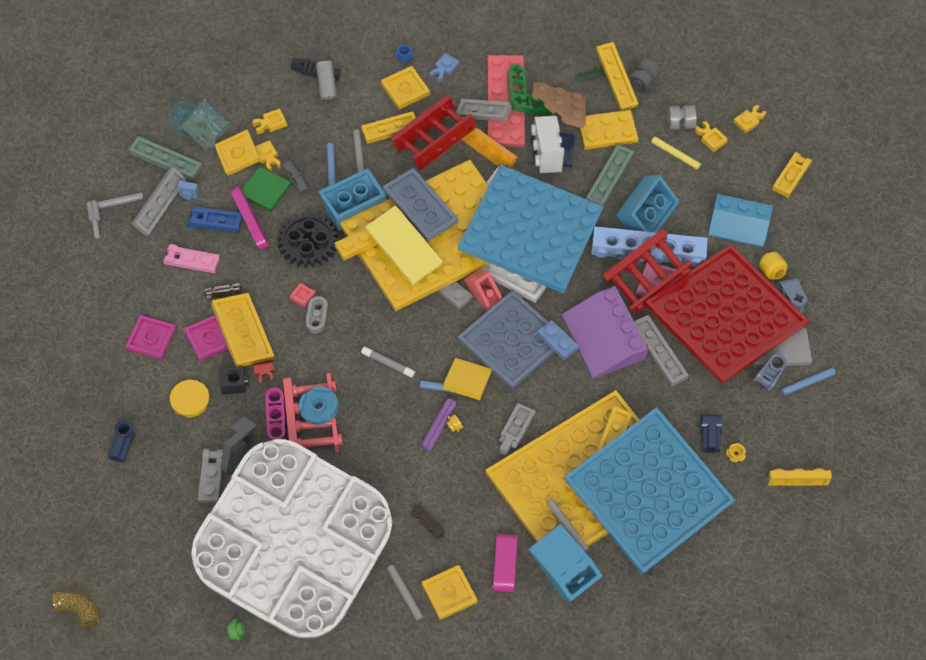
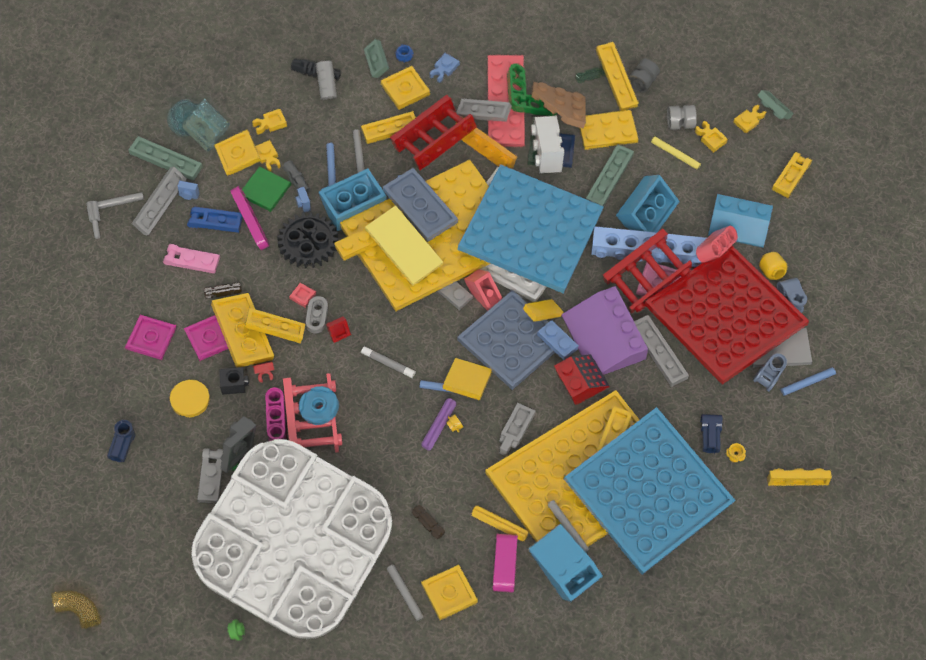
none -> yellow plate [245,308,305,343]
none -> medium blue plate [295,187,311,213]
none -> red tile [326,316,351,343]
none -> sand green plate [364,39,389,78]
none -> yellow axle [472,505,529,541]
none -> yellow tile [523,299,563,322]
none -> red slope [554,354,610,405]
none -> coral beam [696,226,738,263]
none -> sand green plate [757,90,794,119]

